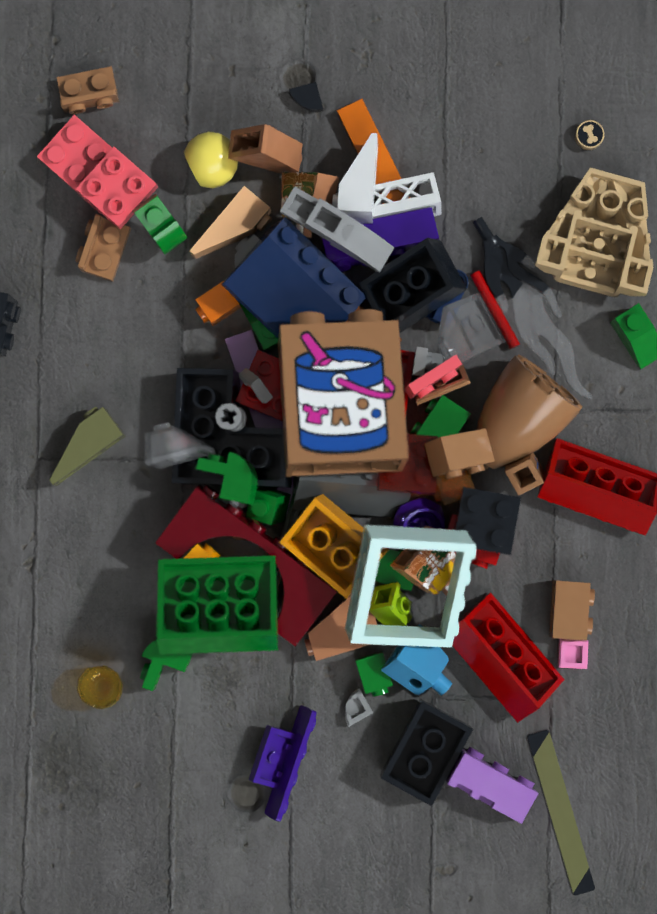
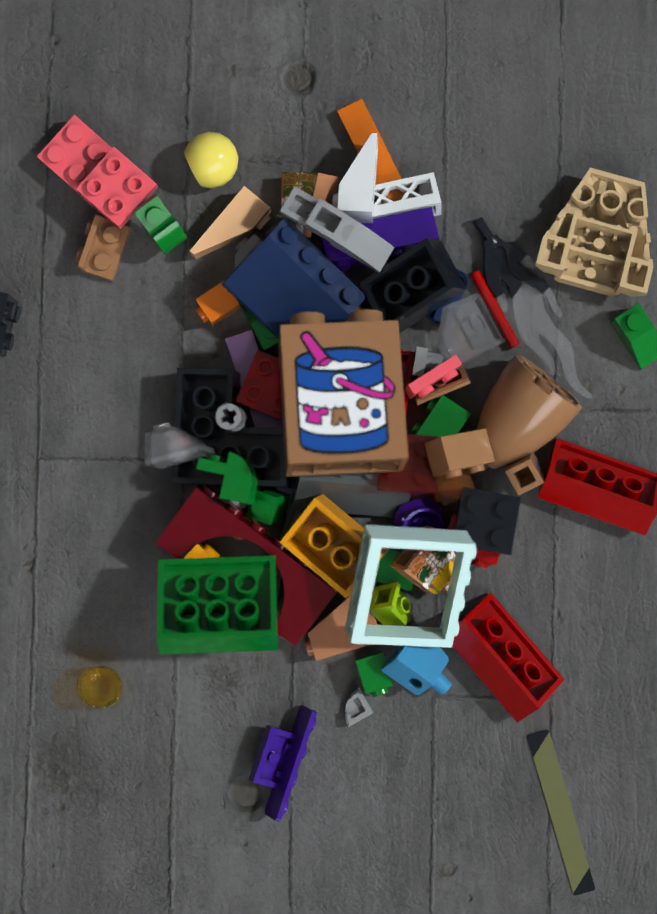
olive slope [50,407,126,486] -> none
medium nougat bracket [57,66,119,114] -> none
green brick [140,640,193,691] -> none
nougat slope [228,124,303,174] -> none
light grey tile [239,368,273,404] -> none
black tile [289,82,323,112] -> none
black brick [380,699,473,806] -> none
medium lavender wedge [446,746,539,824] -> none
medium nougat brick [549,580,595,641] -> none
bright pink tile [557,639,588,669] -> none
tile [575,120,604,150] -> none

